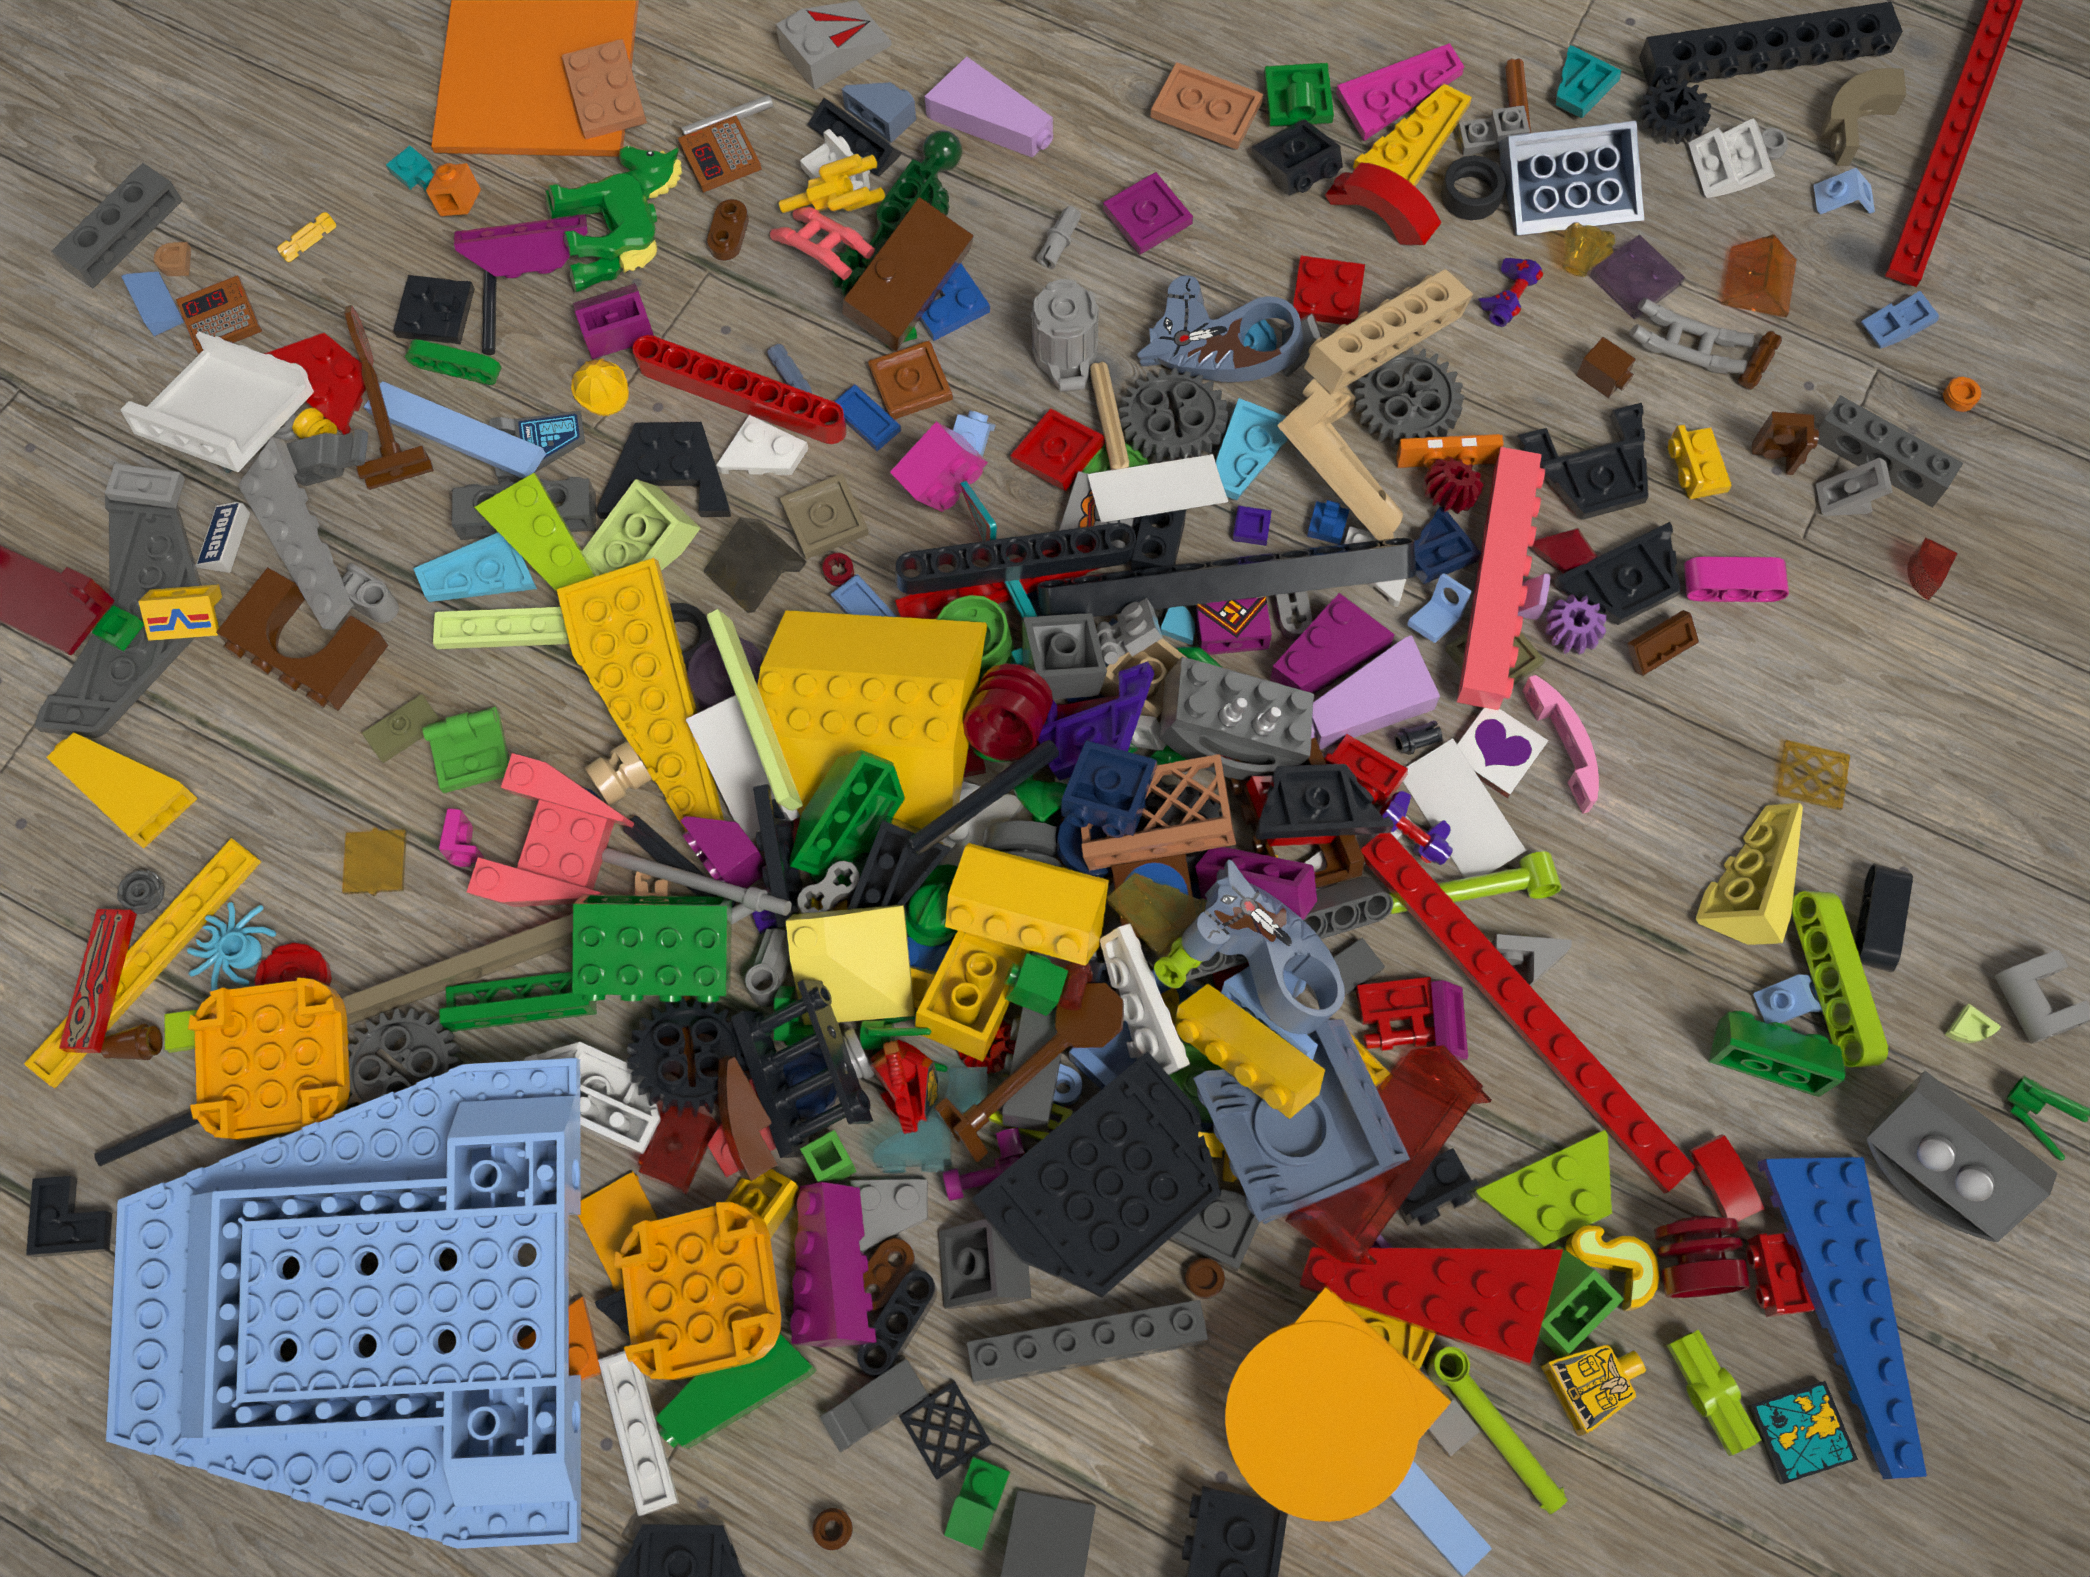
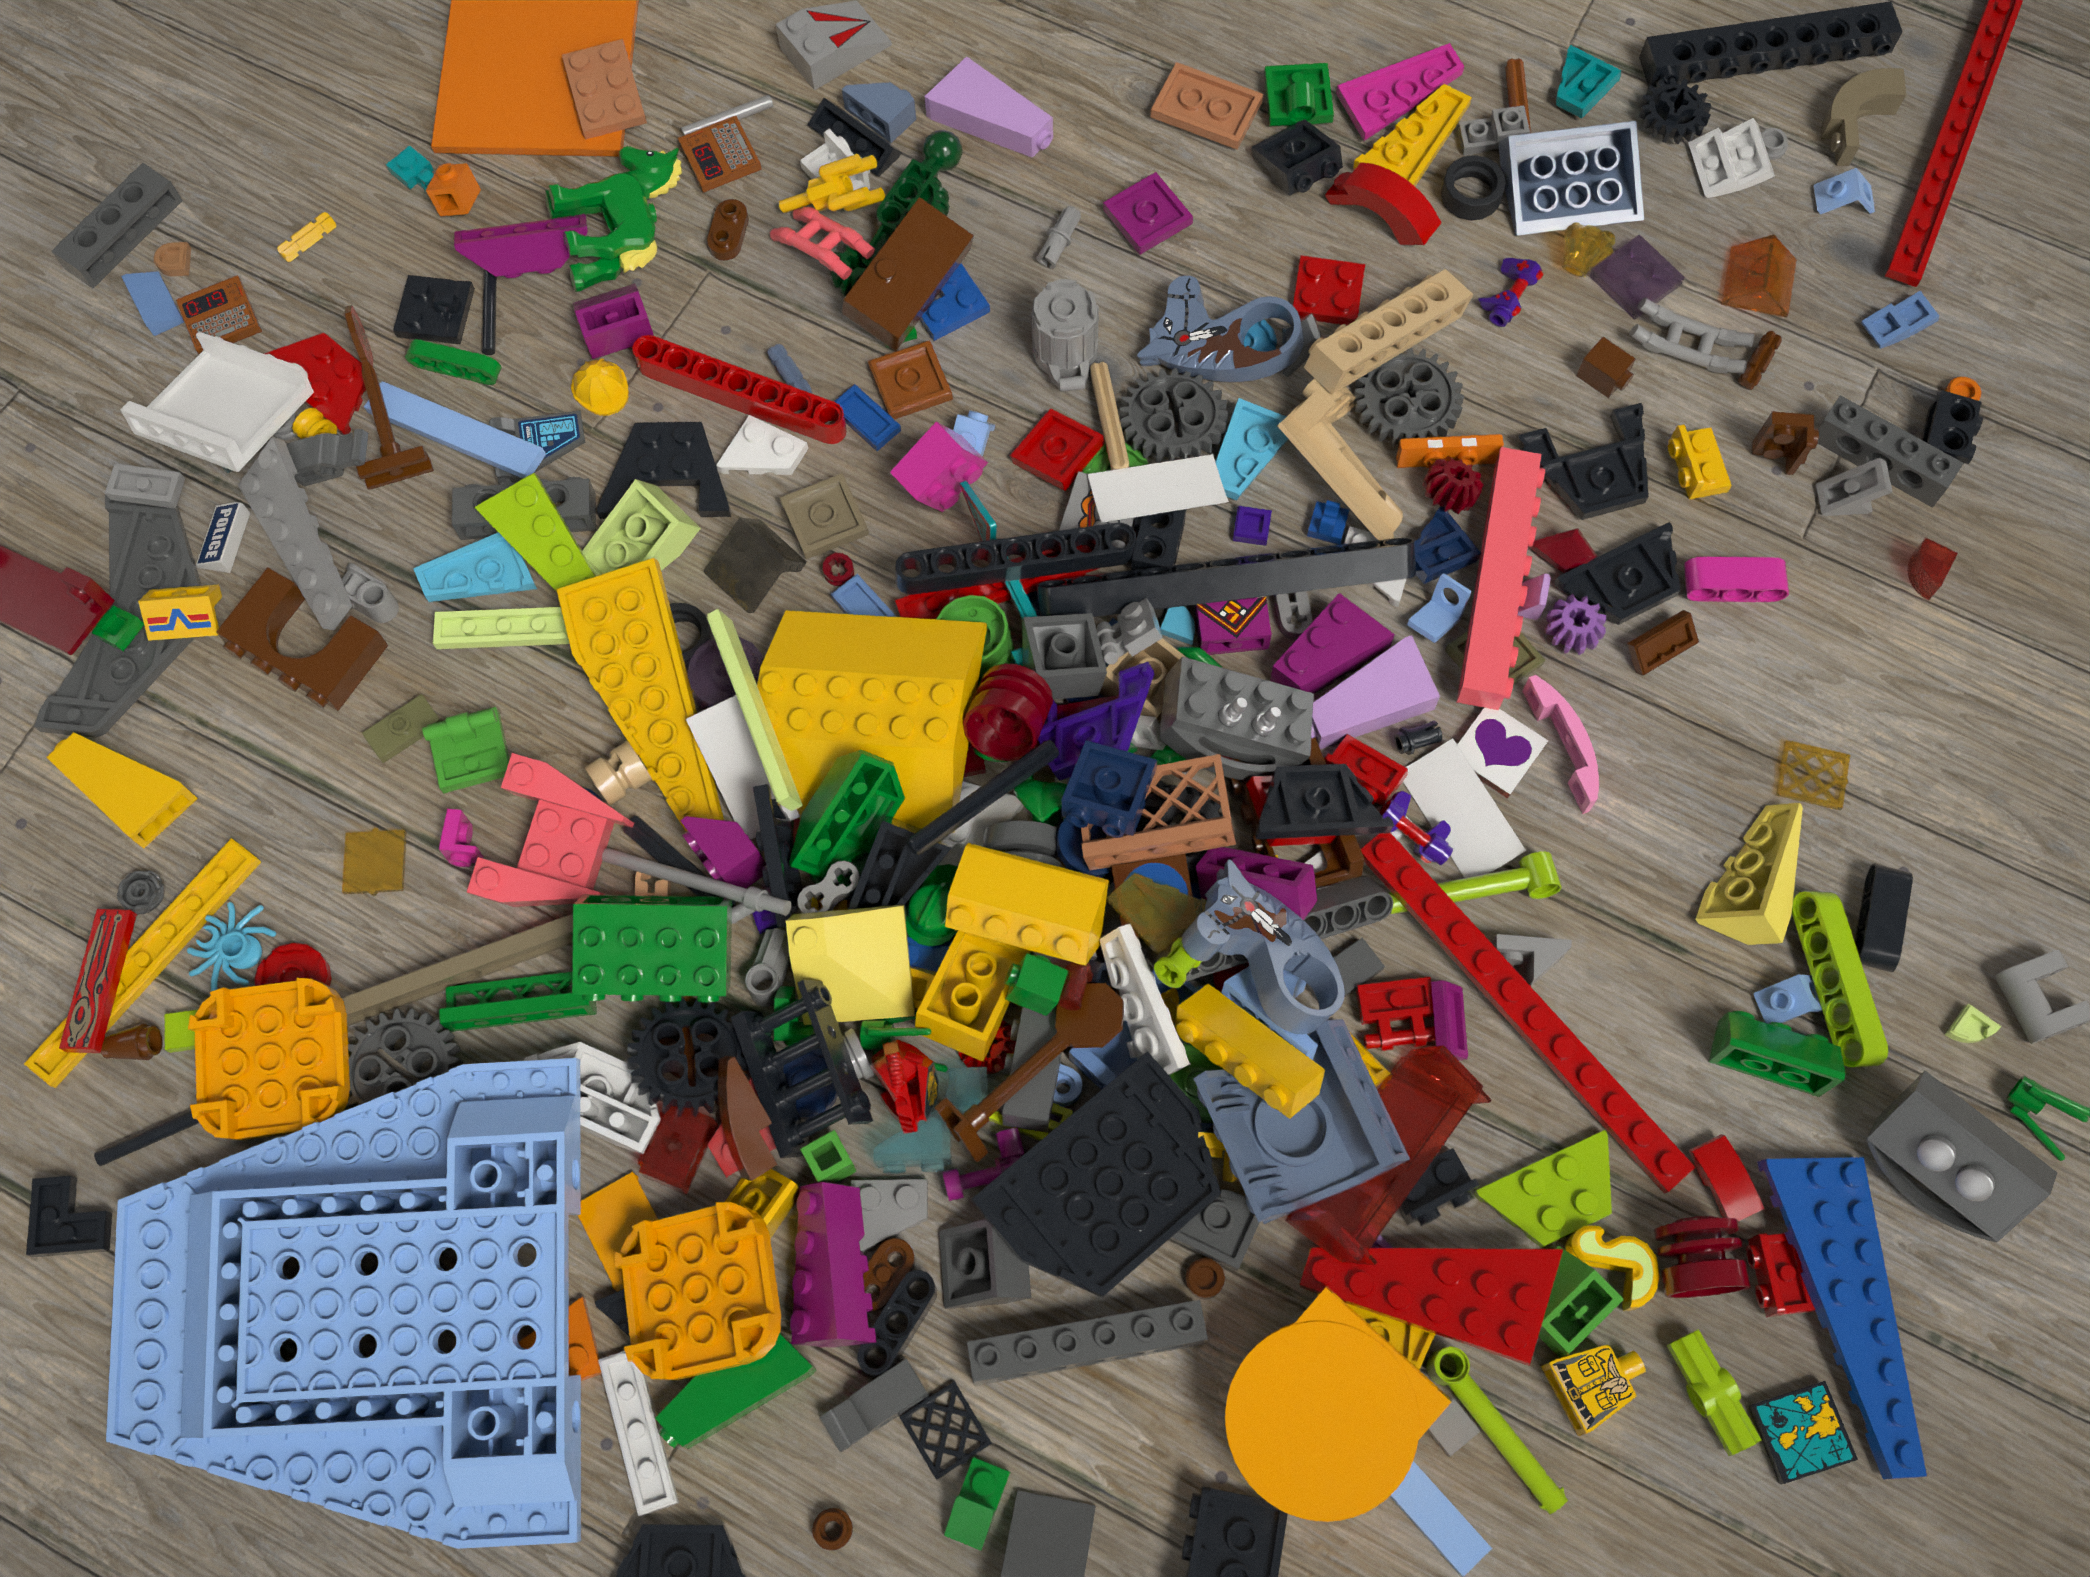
none -> black brick [1921,390,1983,464]

